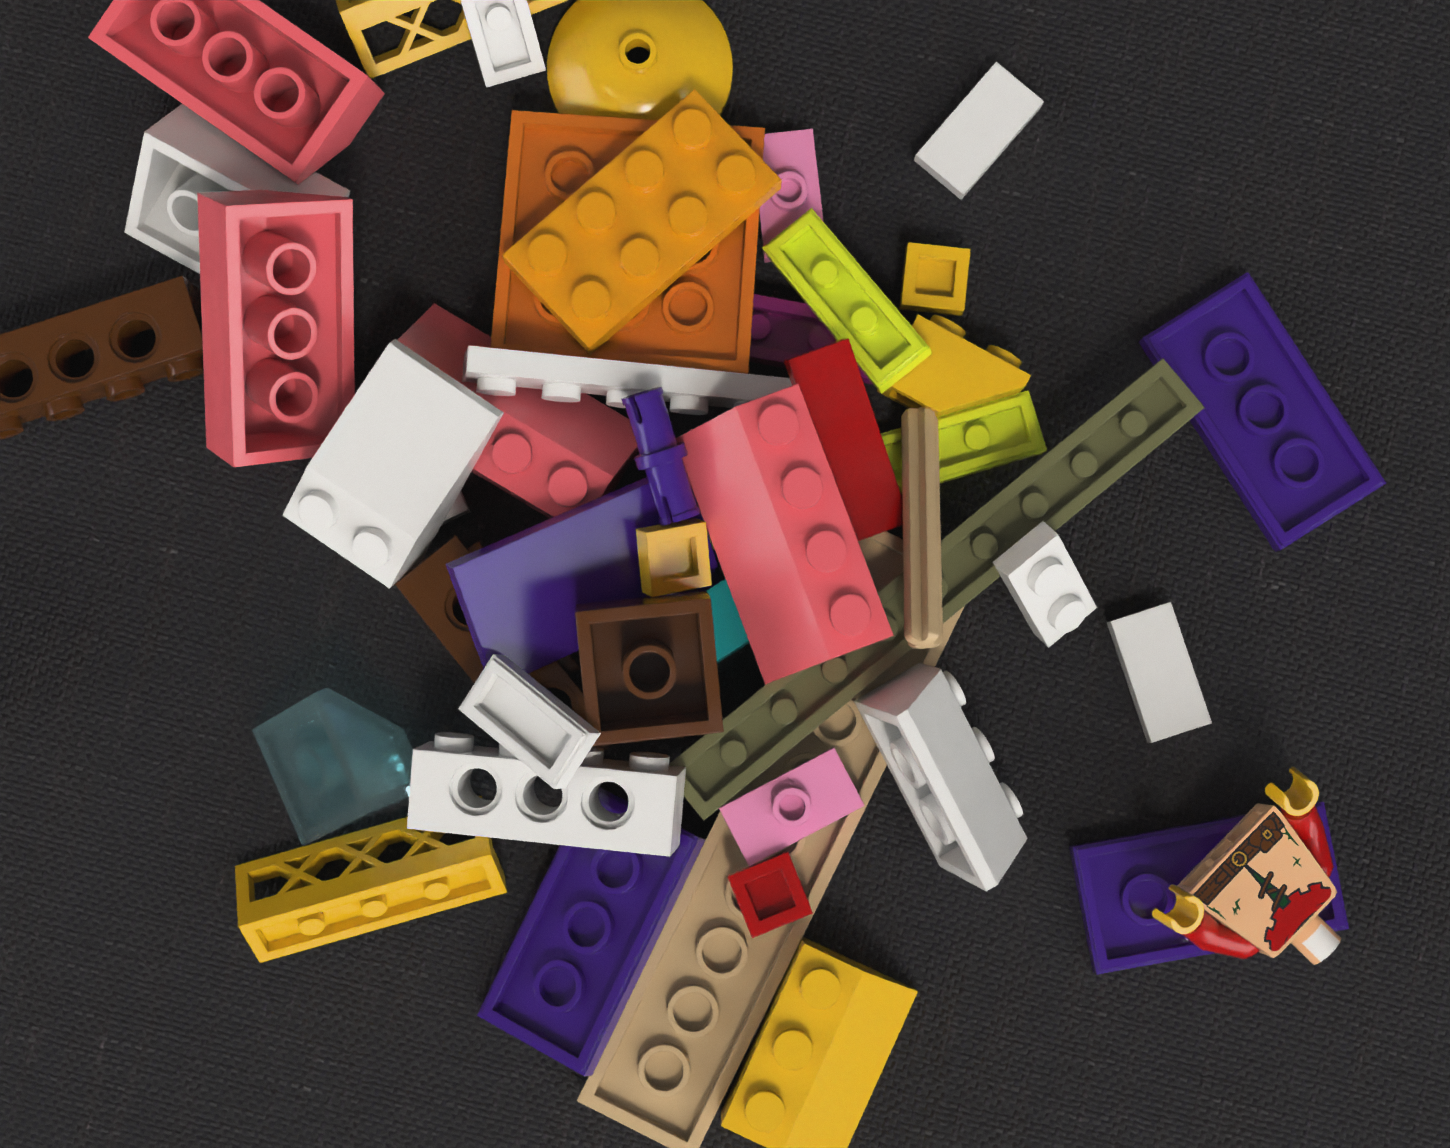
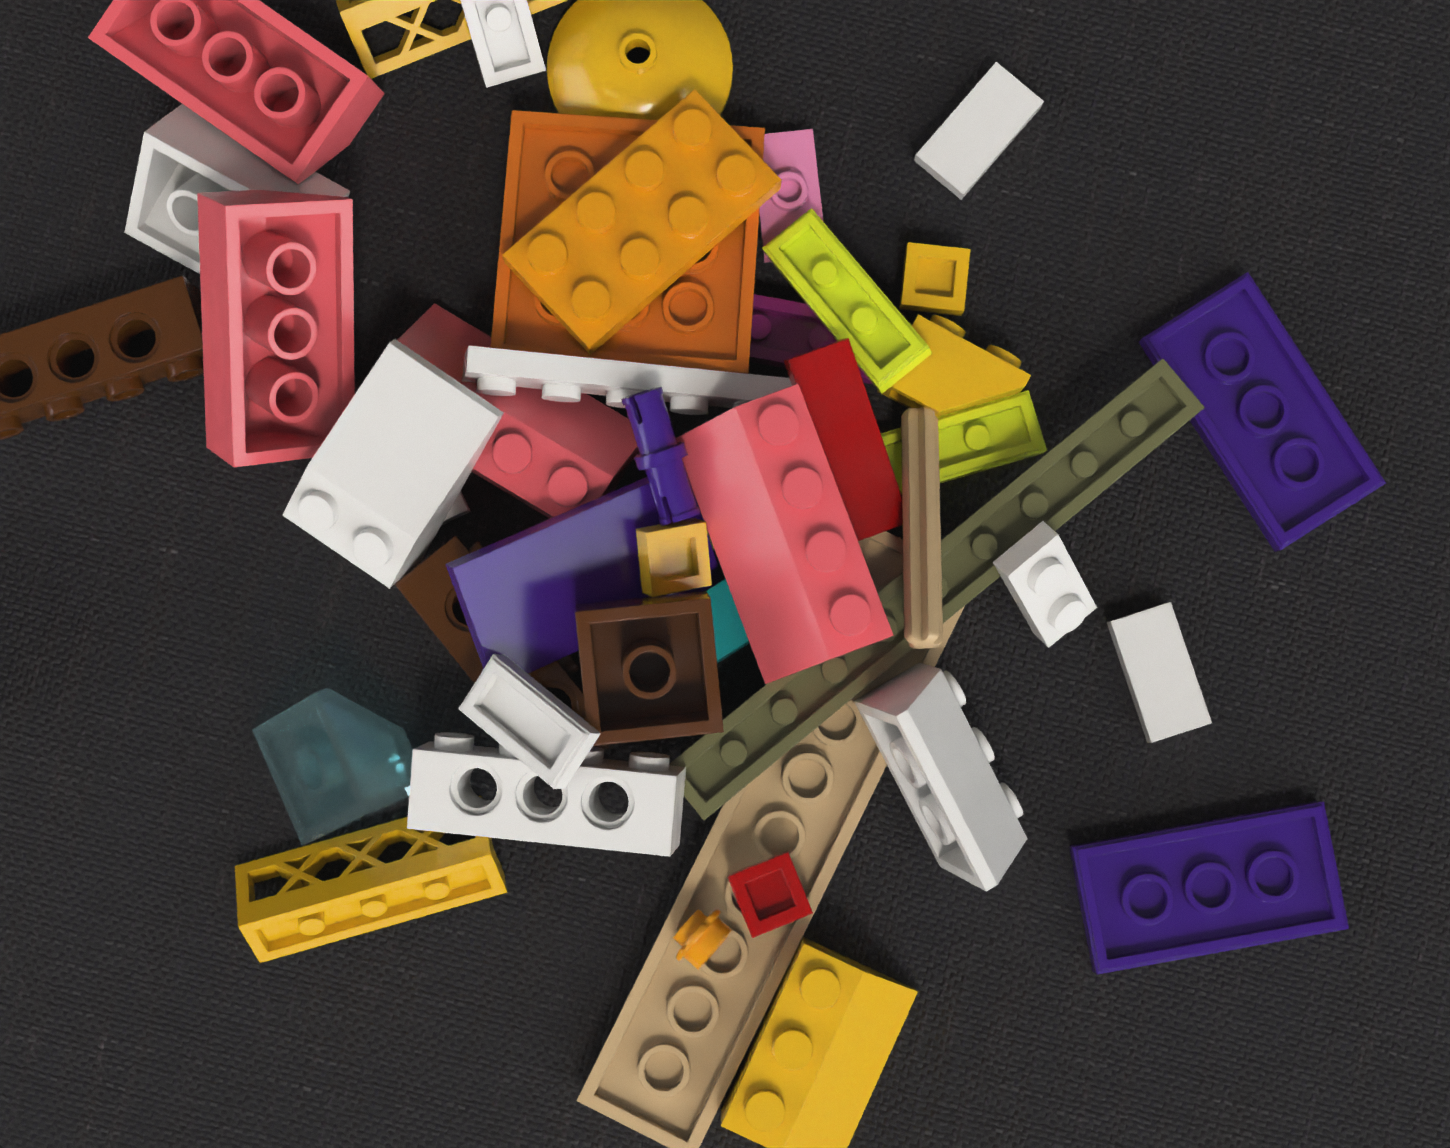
dark purple tile [477,786,706,1076] -> none
bright pink plate [719,747,865,866] -> none
torso [1152,767,1341,965] -> none
none -> light orange plate [673,909,732,970]

